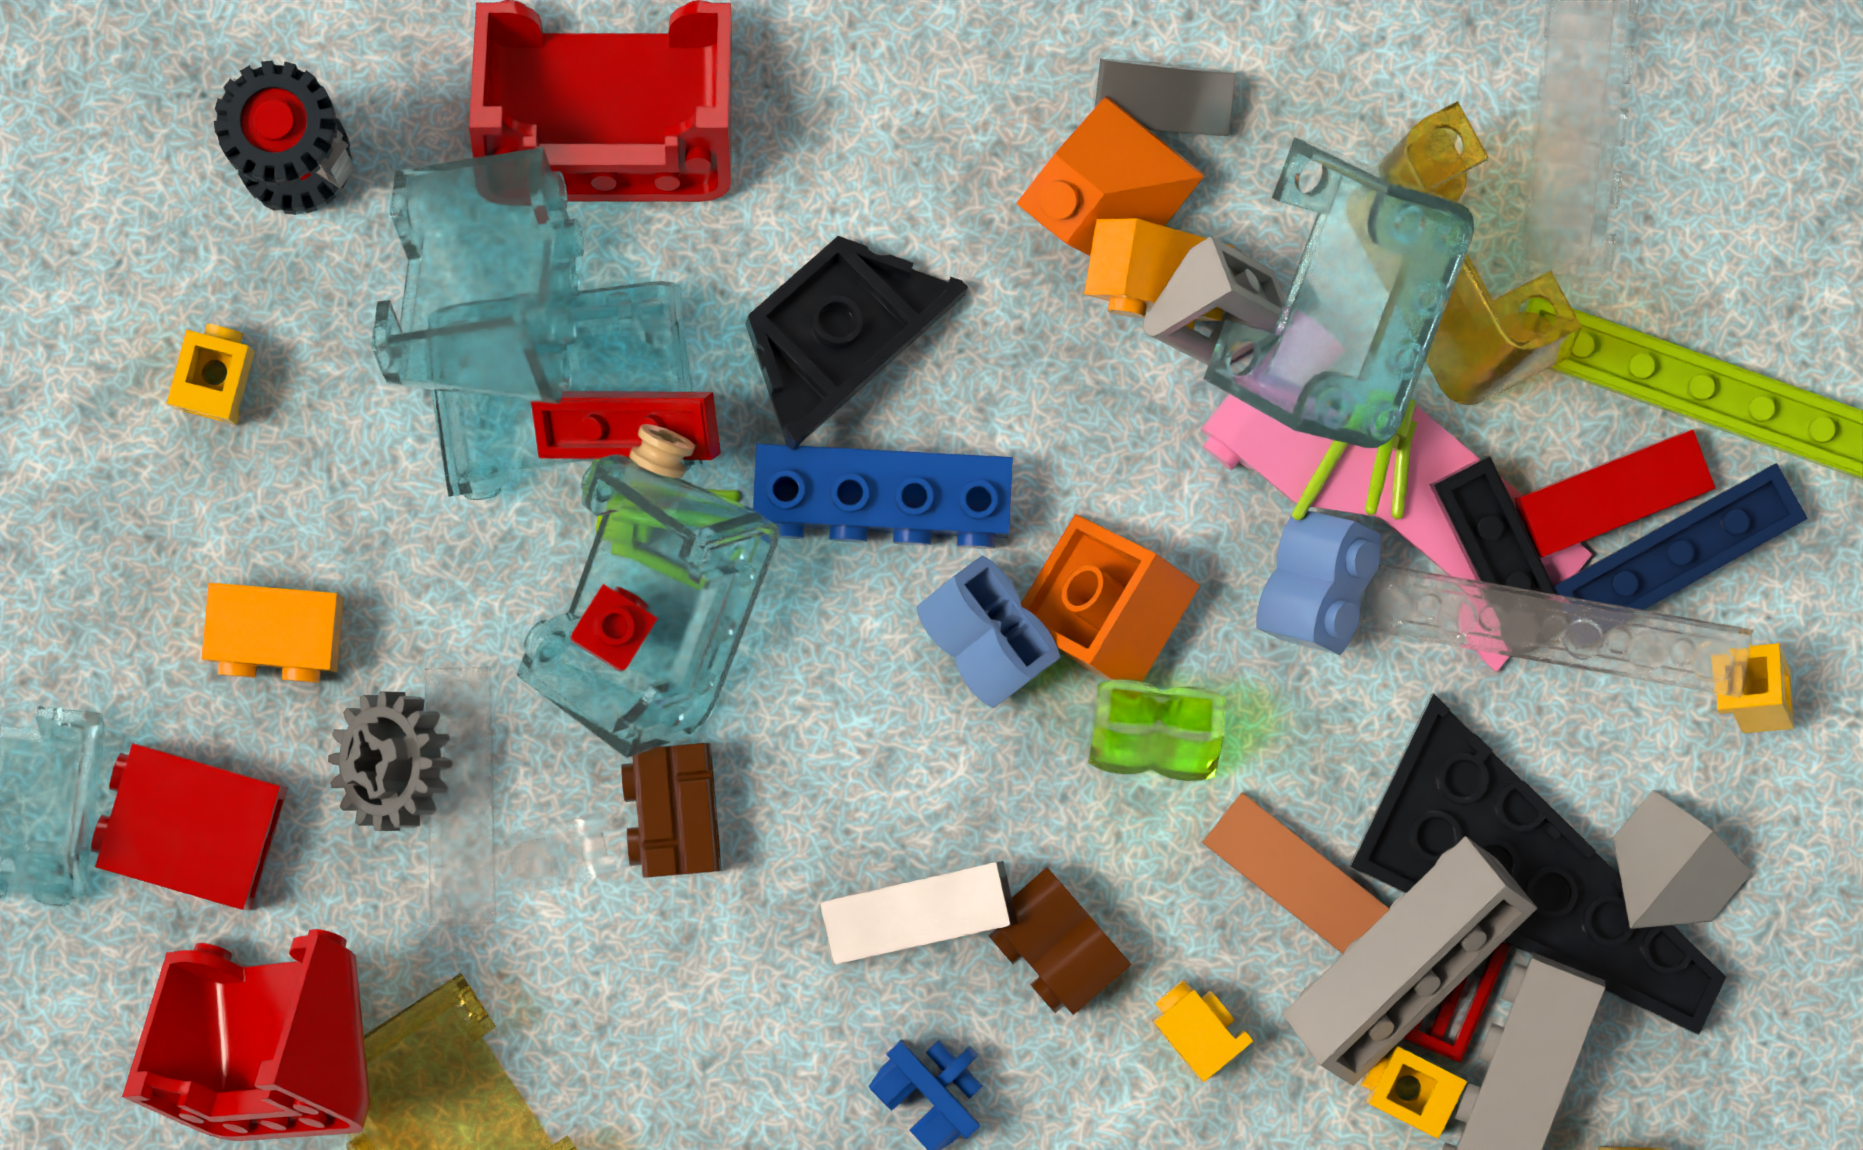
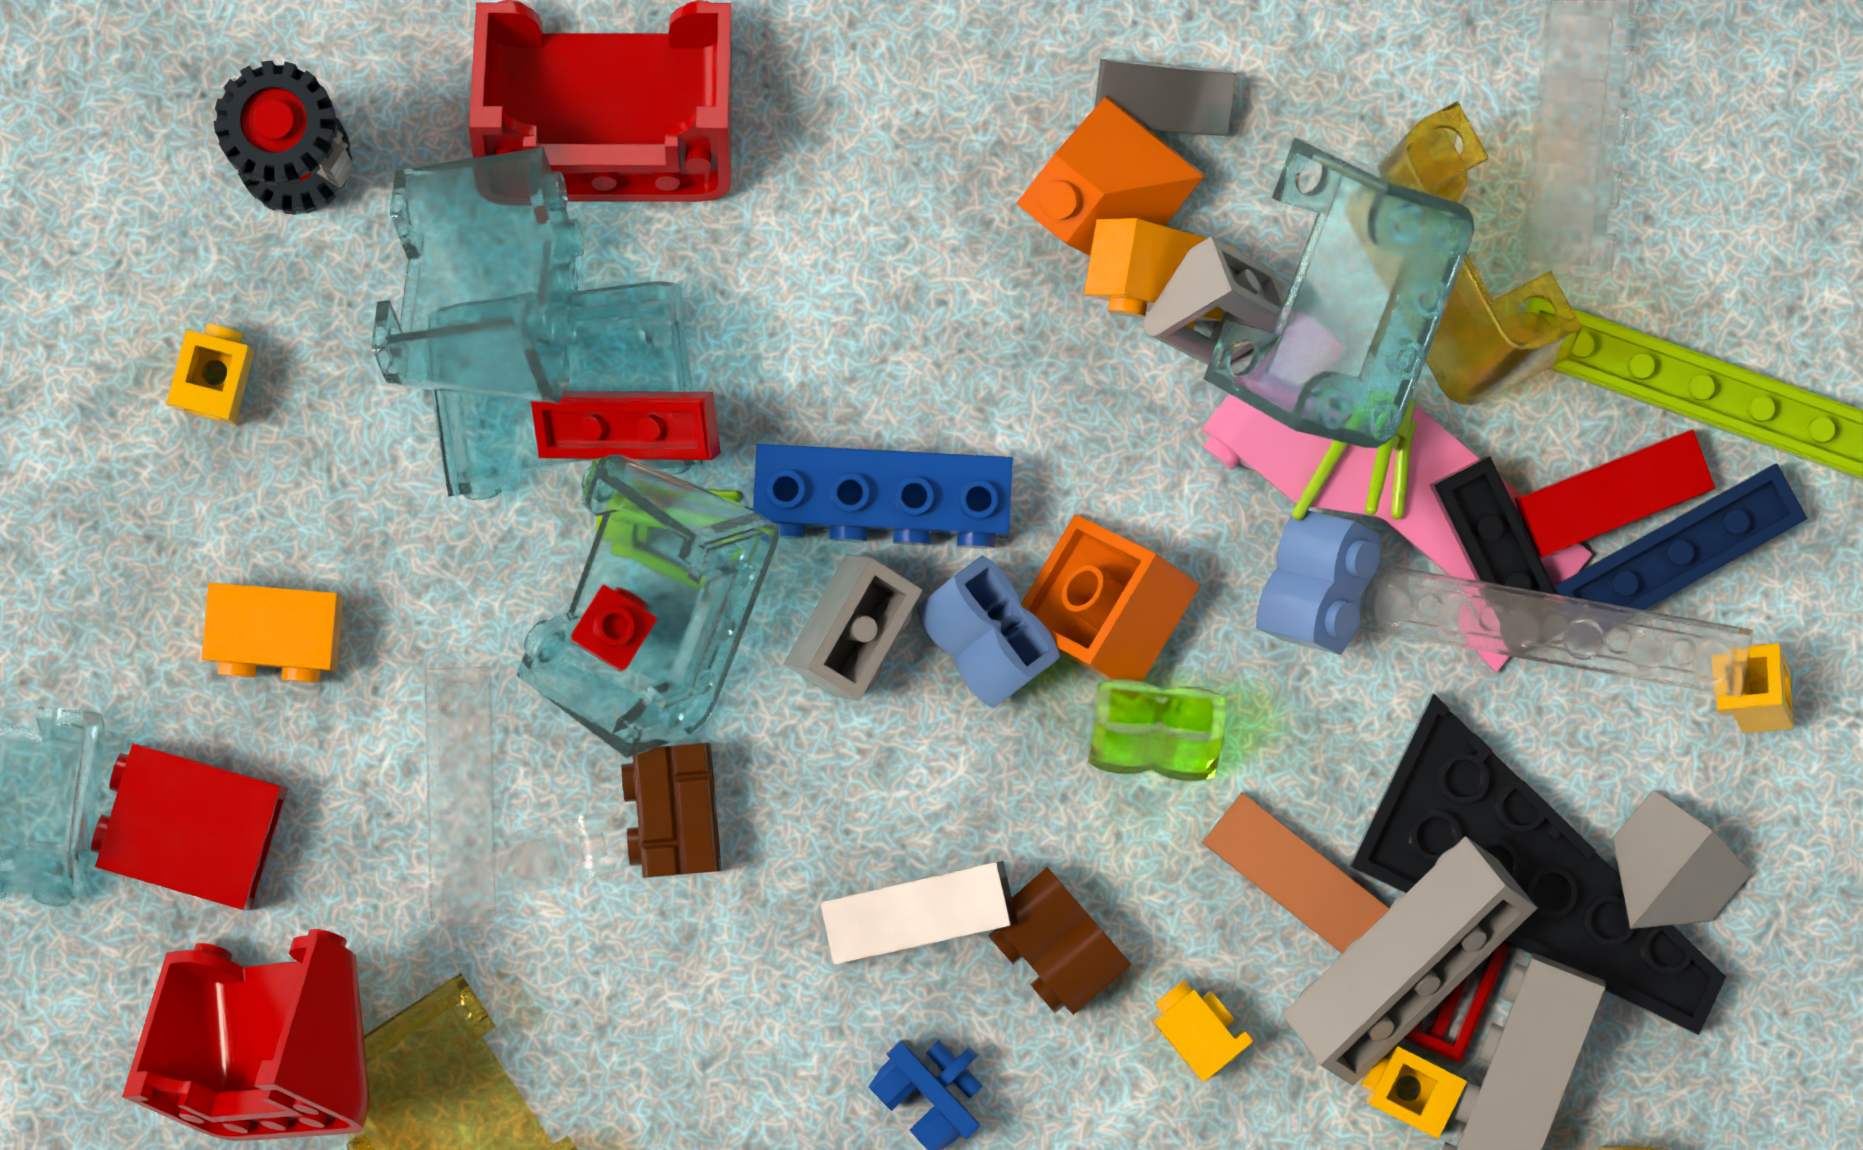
dark grey gear [328,691,452,831] -> none
tan bush [629,424,695,479] -> none
black wing [745,236,968,451] -> none
none -> light grey brick [783,554,923,701]

